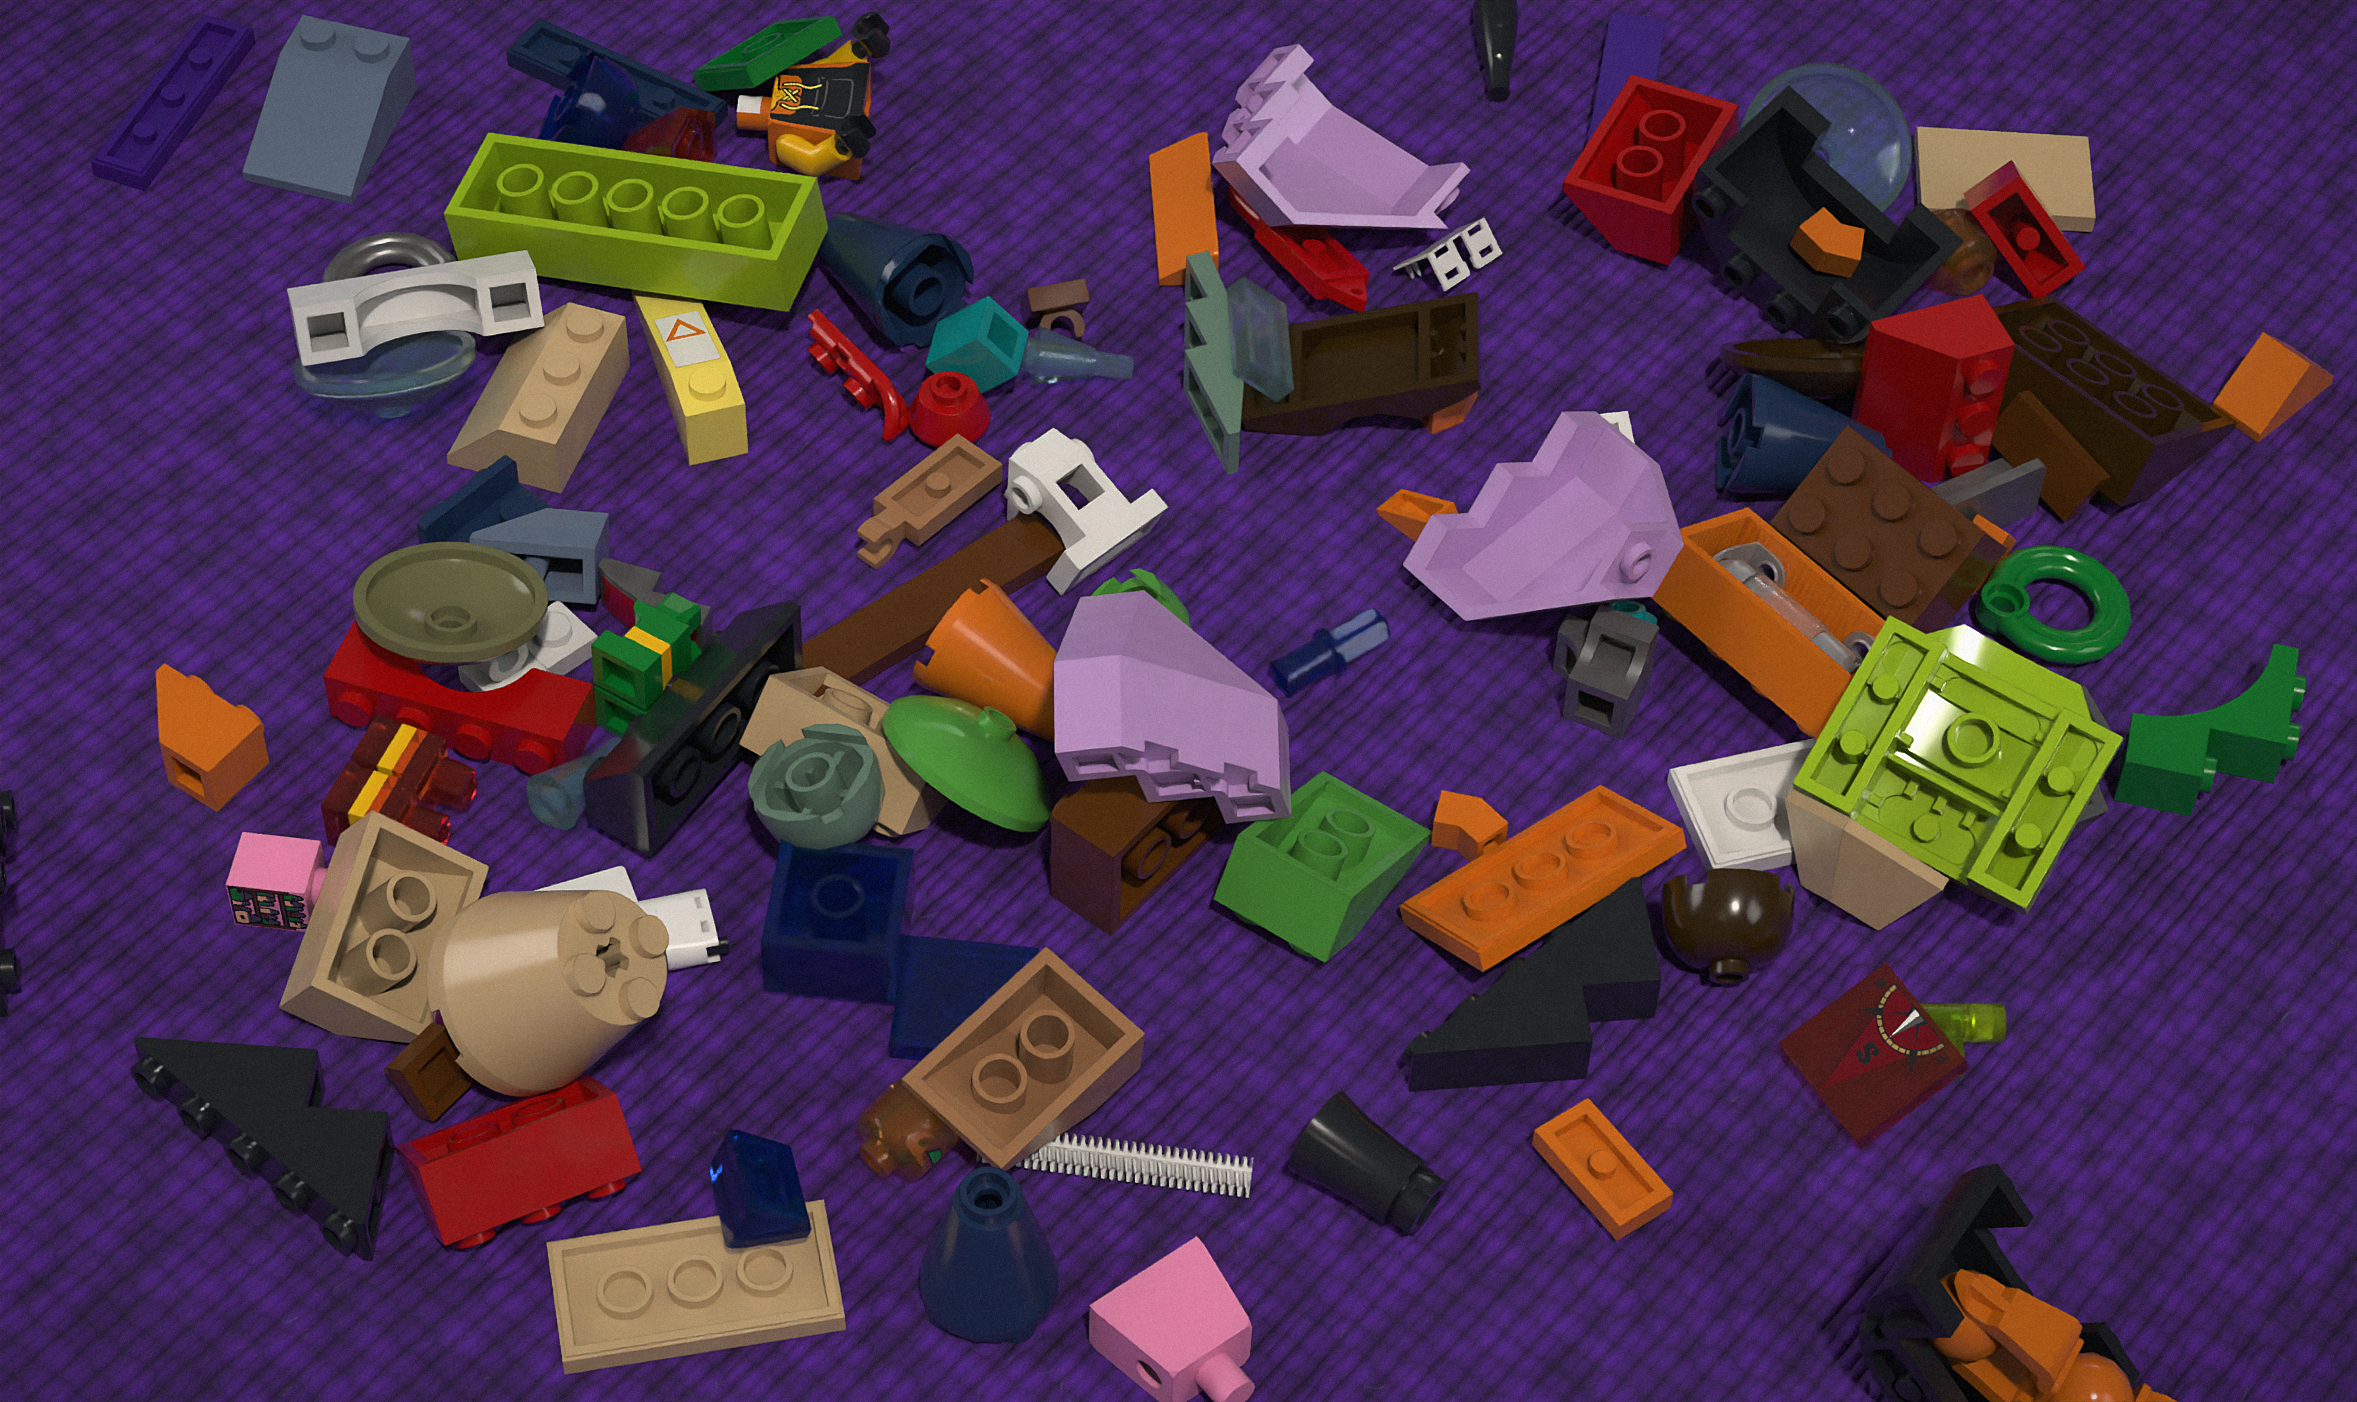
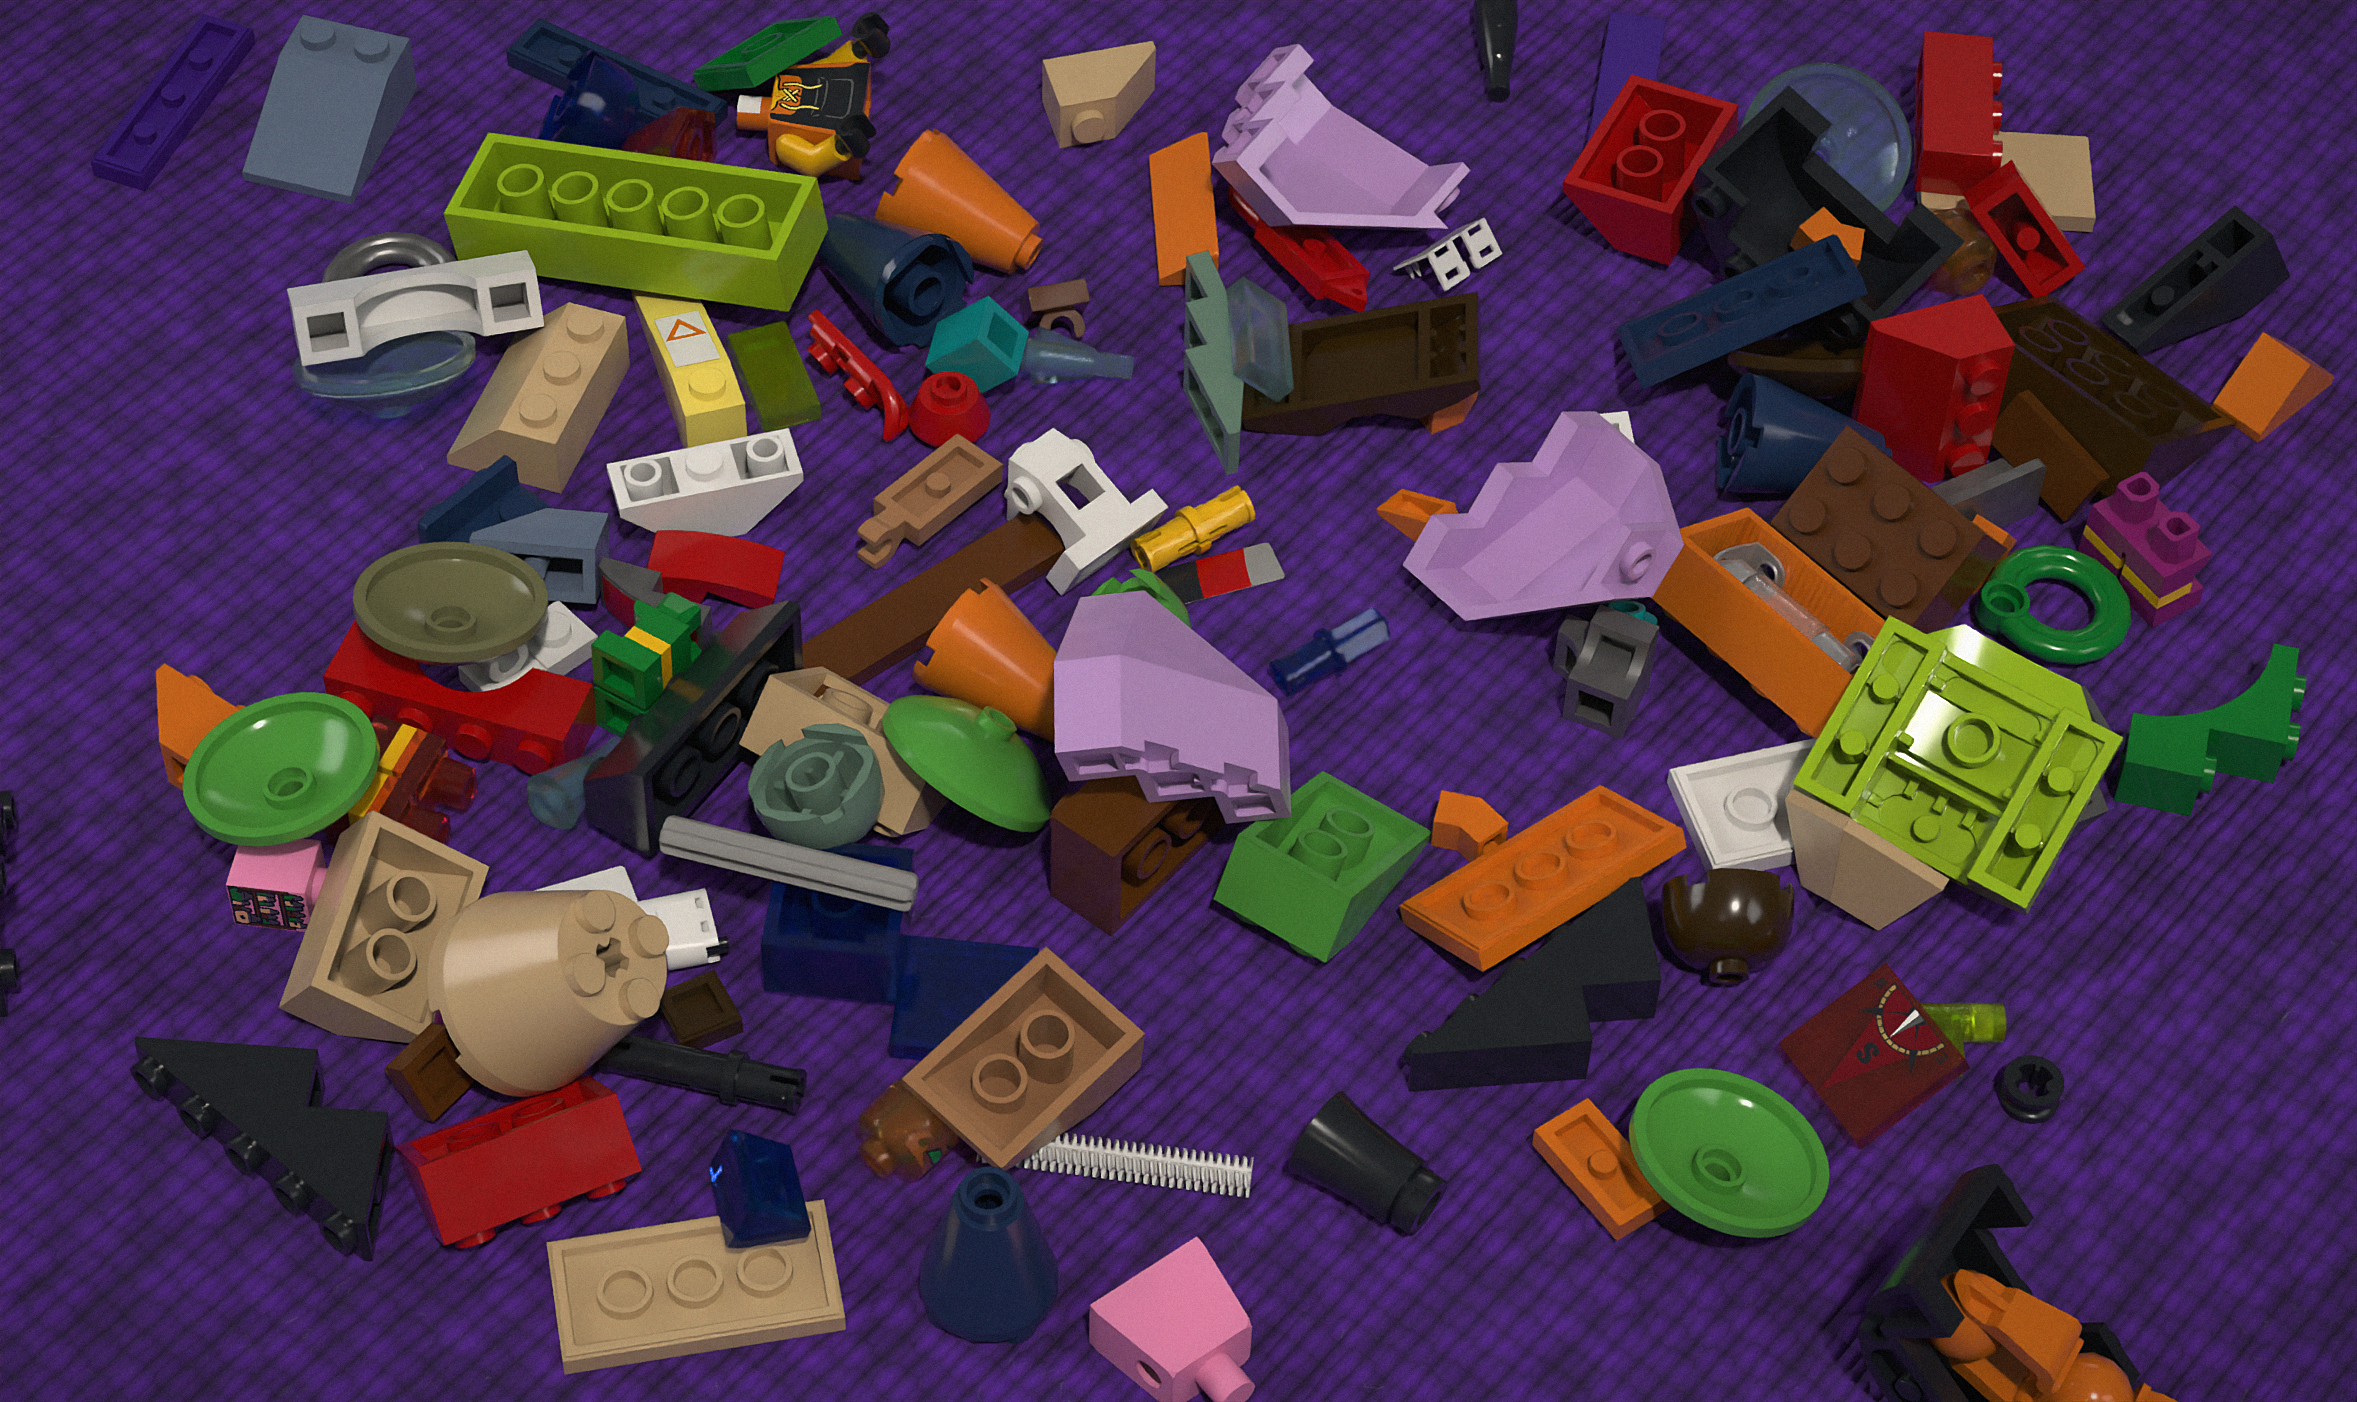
none -> bright green dish [182,692,380,847]
none -> black pin [599,1034,807,1113]
none -> white slope [607,428,804,537]
none -> red slope [645,530,785,609]
none -> dark brown tile [657,970,743,1049]
none -> light grey axle [659,815,919,912]
none -> clear neon green tile [728,321,821,433]
none -> orange cone [874,128,1044,274]
none -> tan slope [1042,41,1156,148]
none -> yellow pin [1130,485,1255,574]
none -> sticker [1158,543,1285,604]
none -> dark blue tile [1616,234,1868,390]
none -> bright green dish [1629,1068,1830,1238]
none -> red brick [1914,31,2003,196]
none -> black bush [1998,1055,2064,1124]
none -> magenta hips [2077,472,2212,628]
none -> black slope [2100,206,2290,355]

